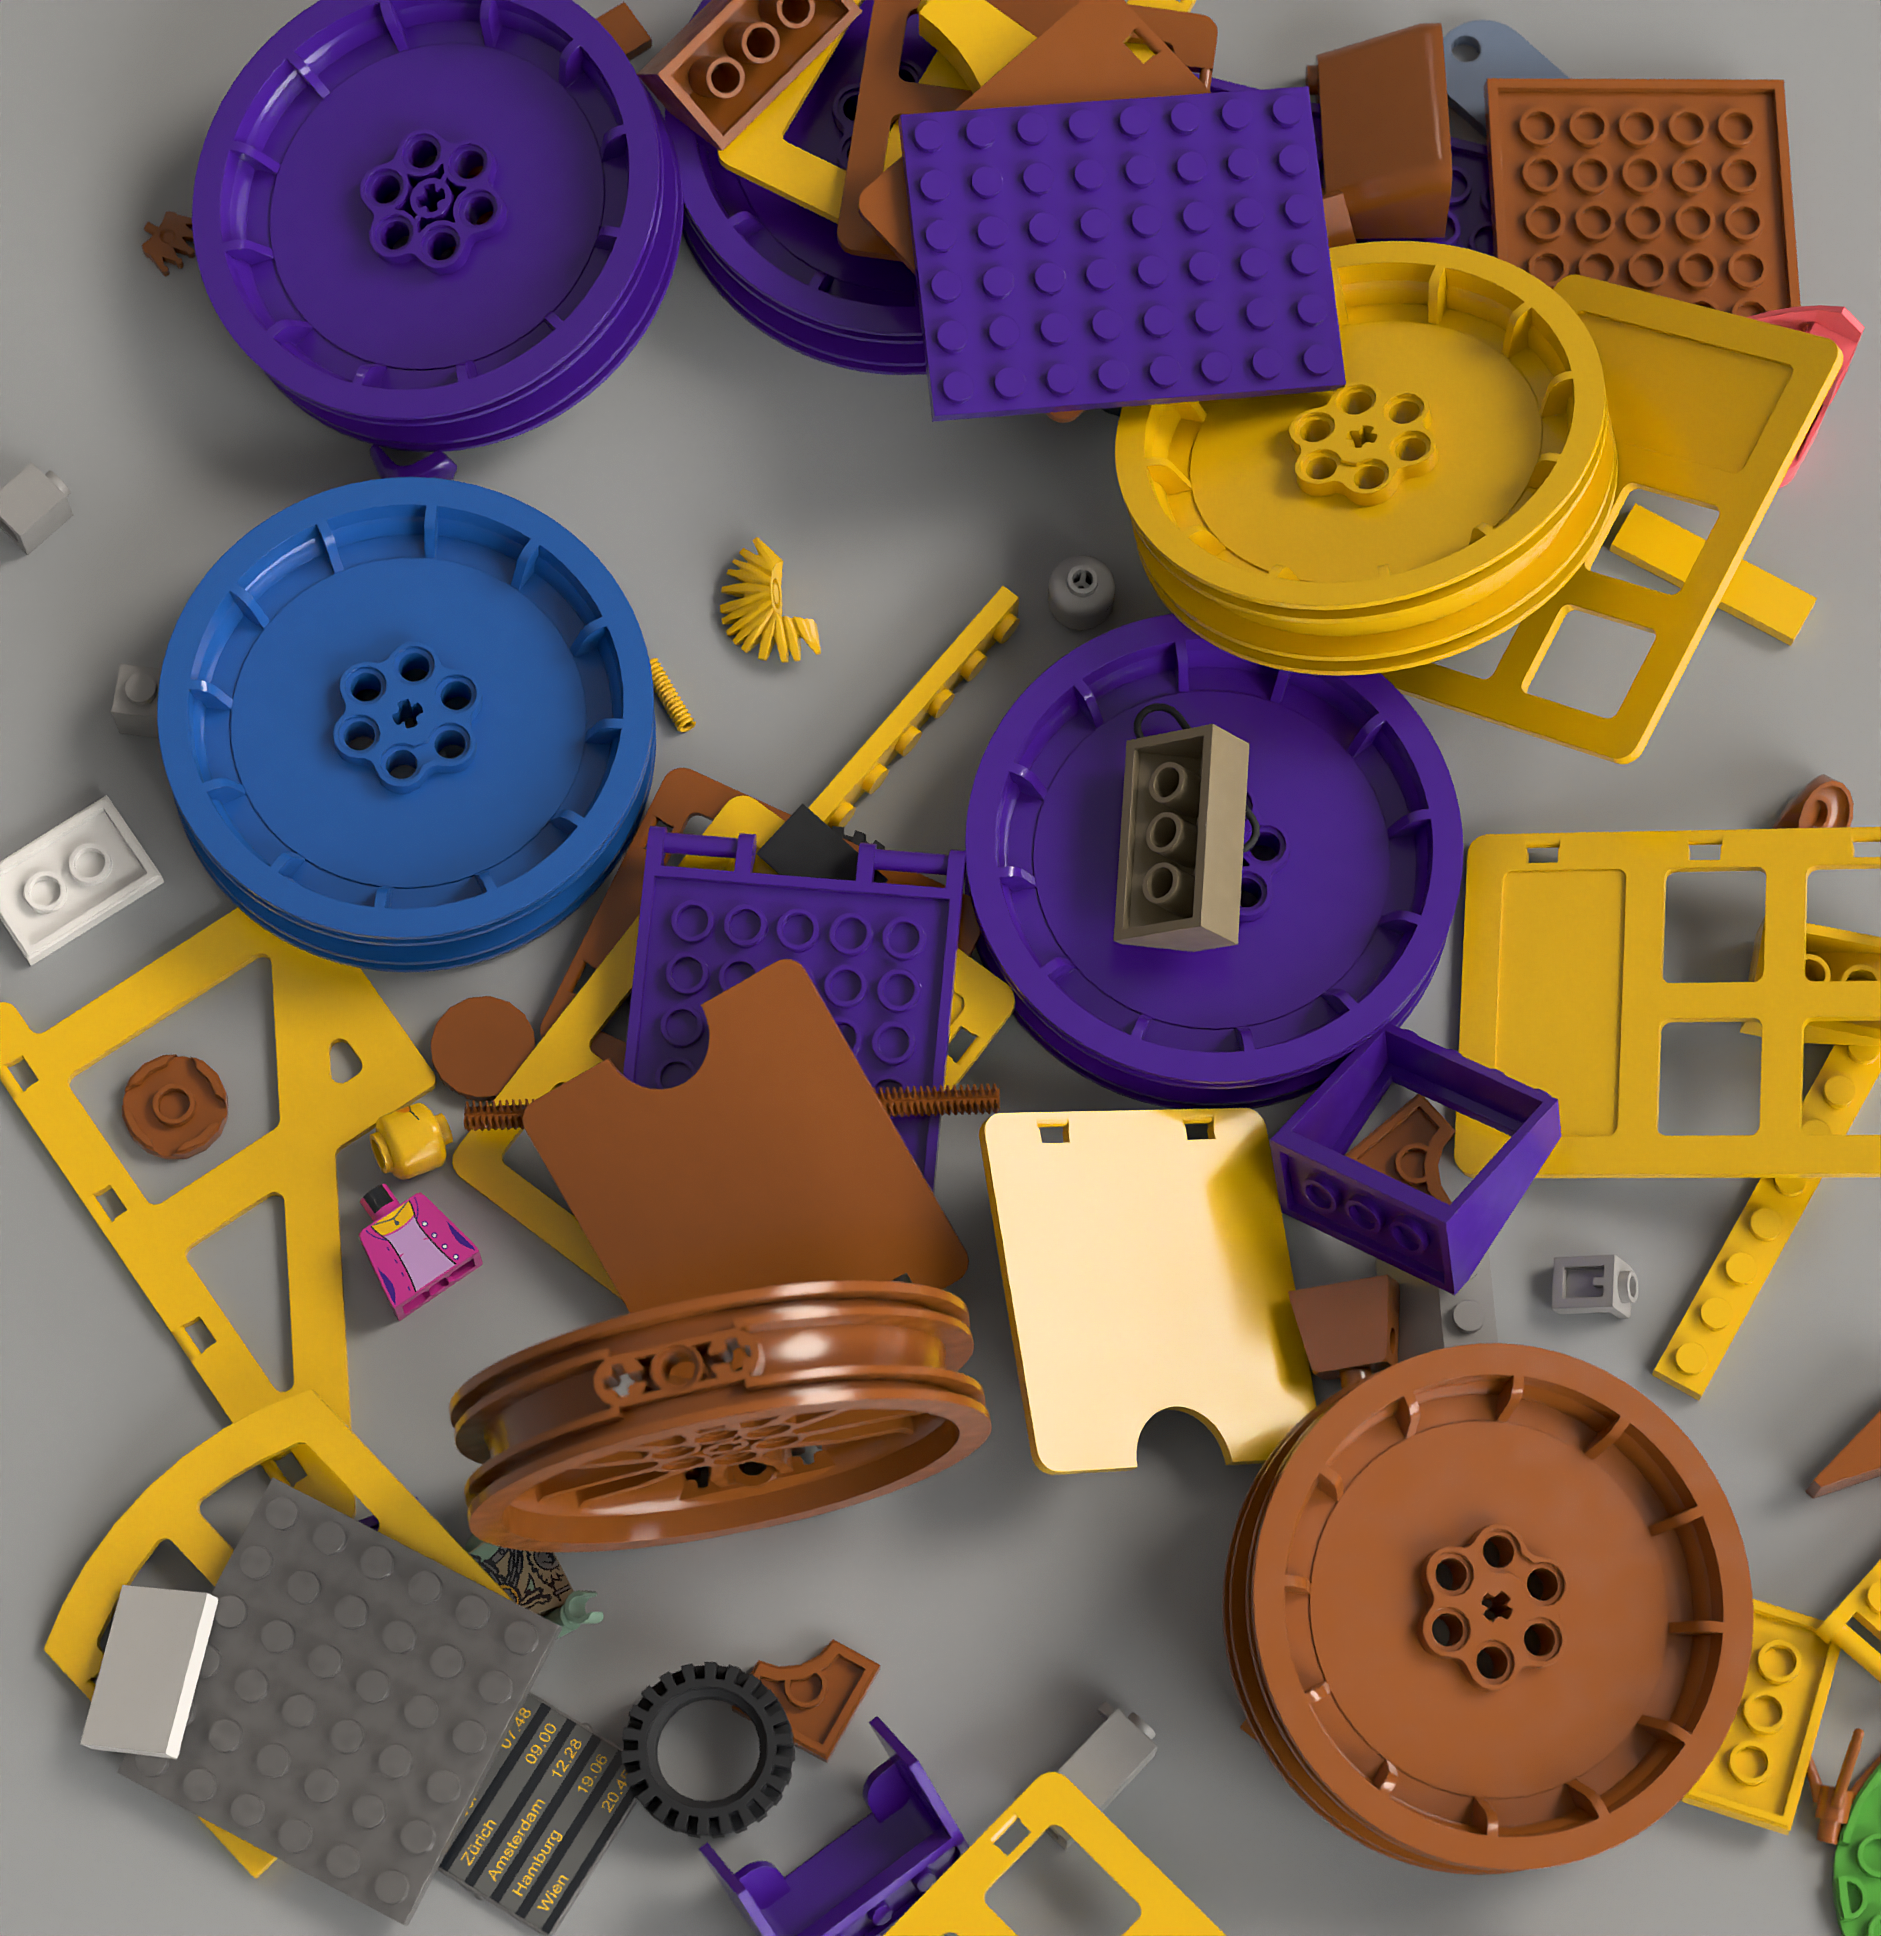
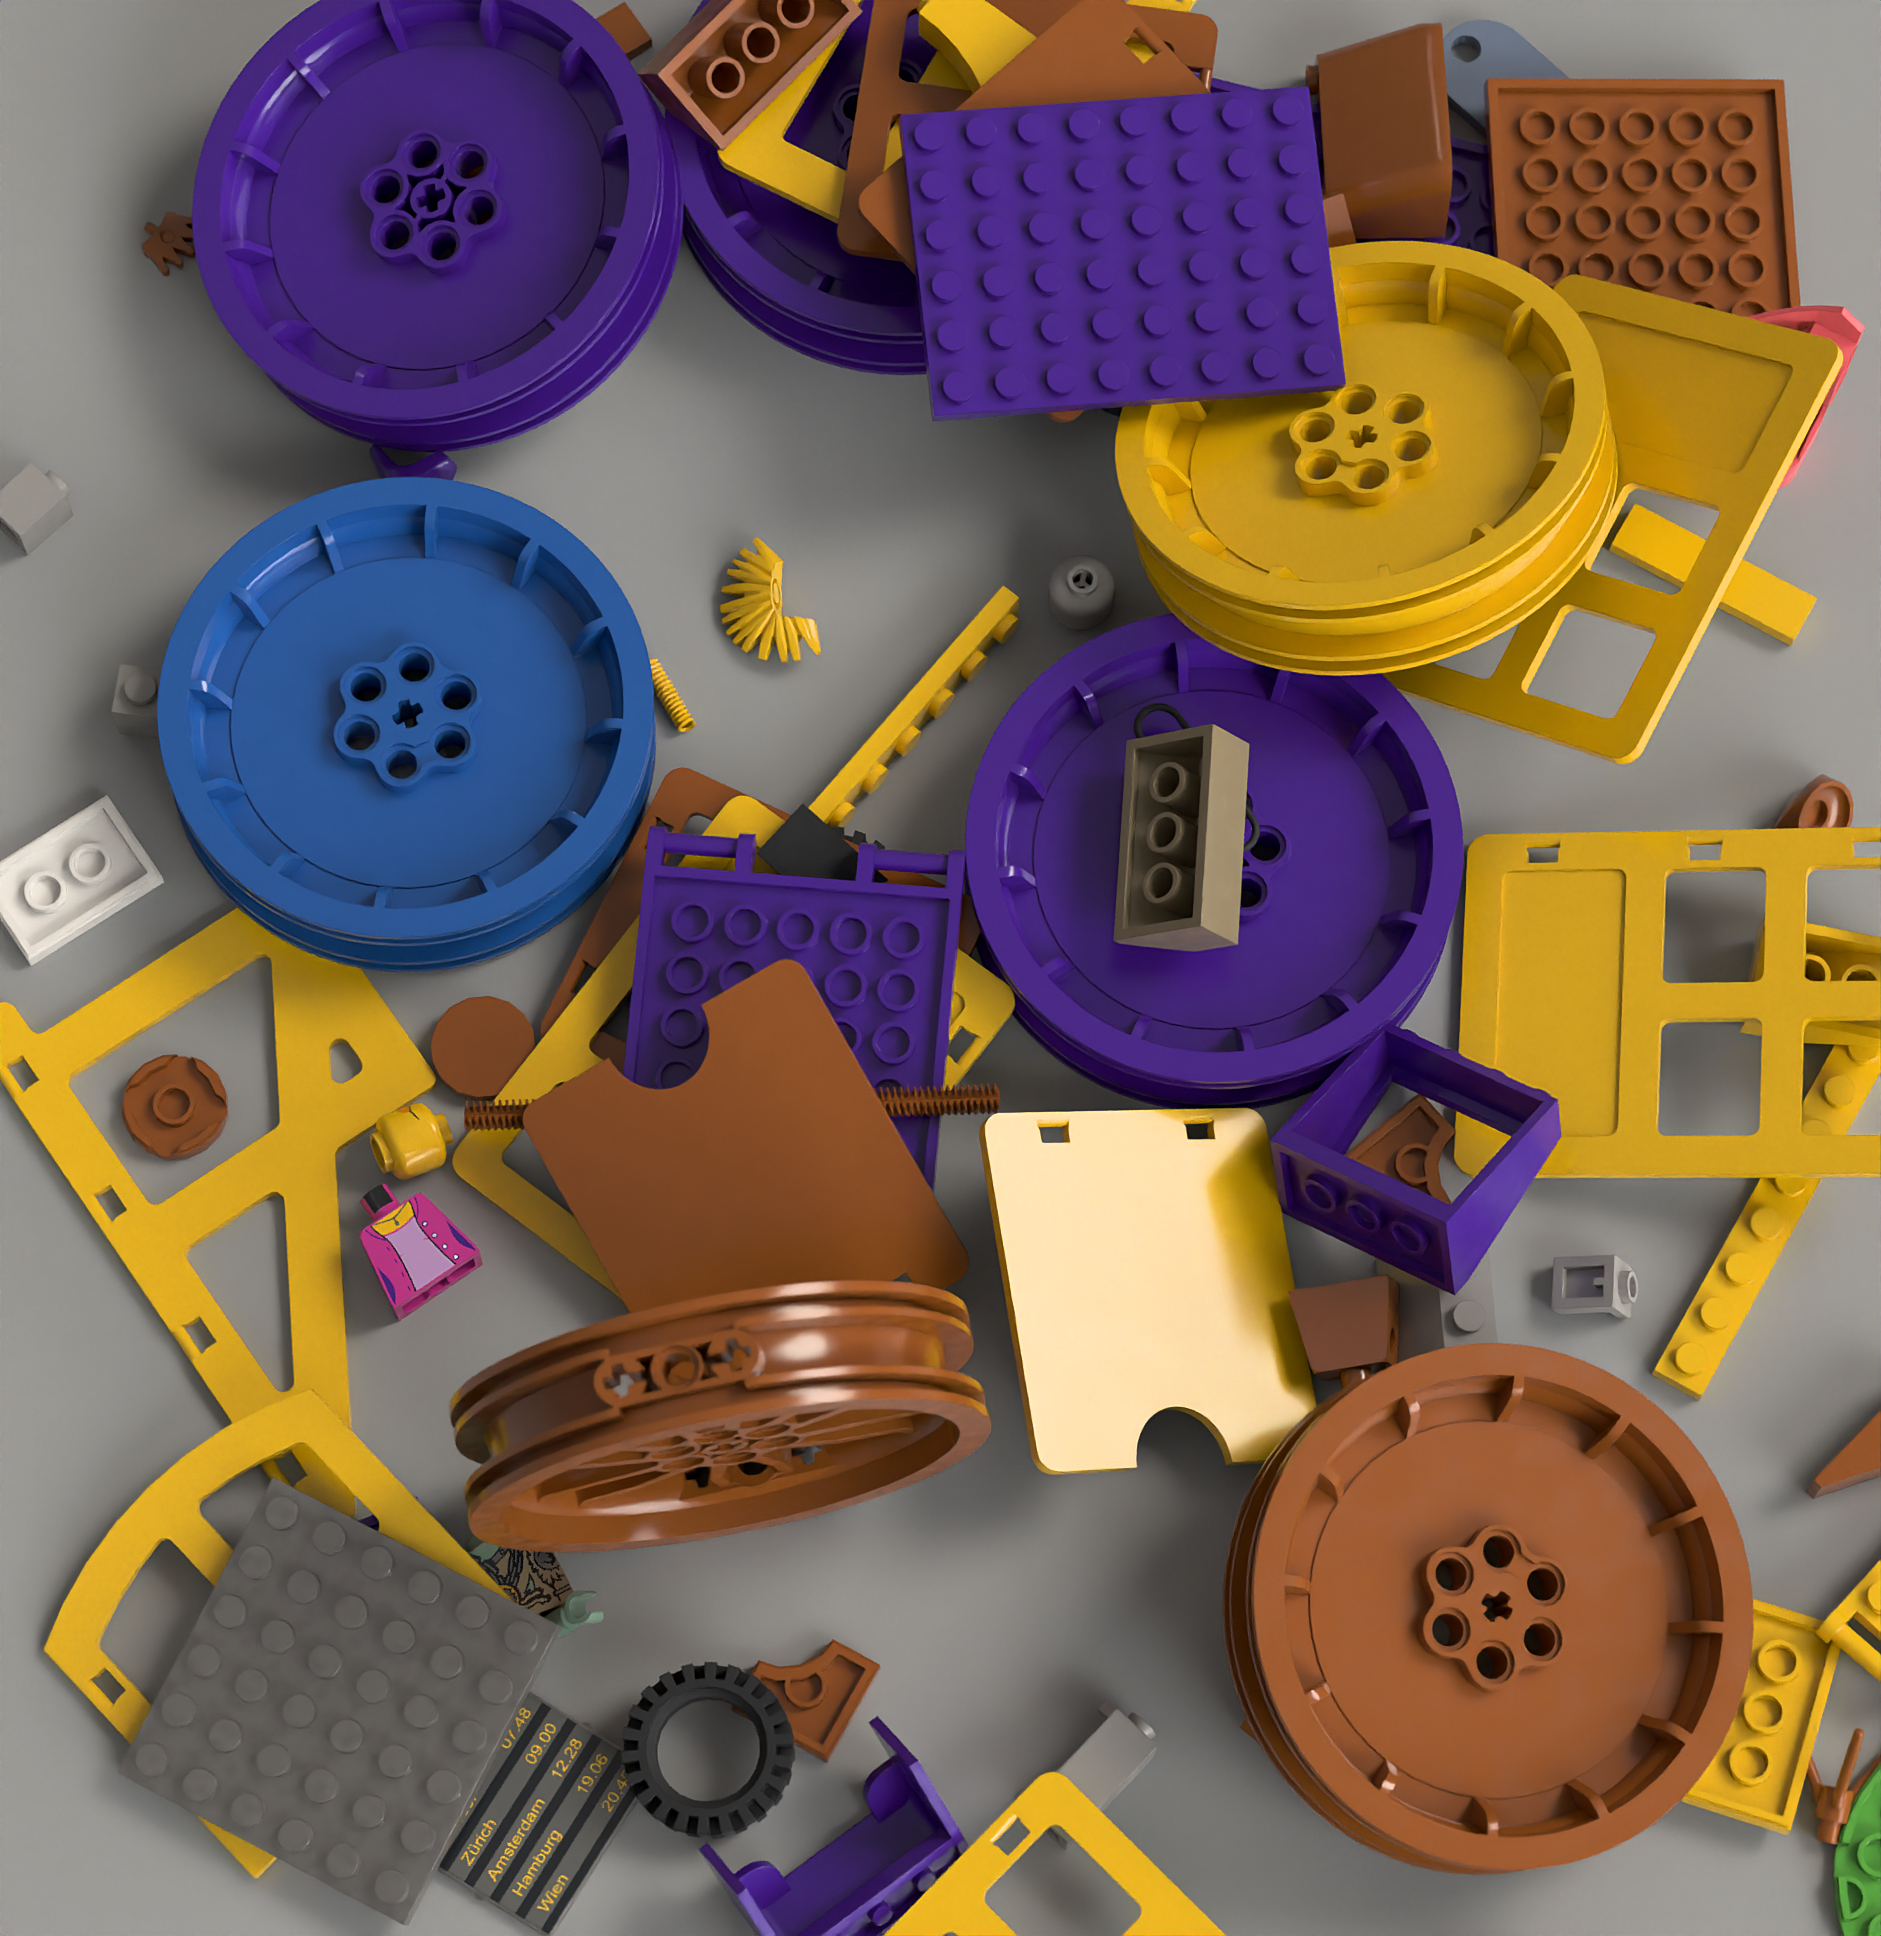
white tile [80,1585,219,1759] -> none

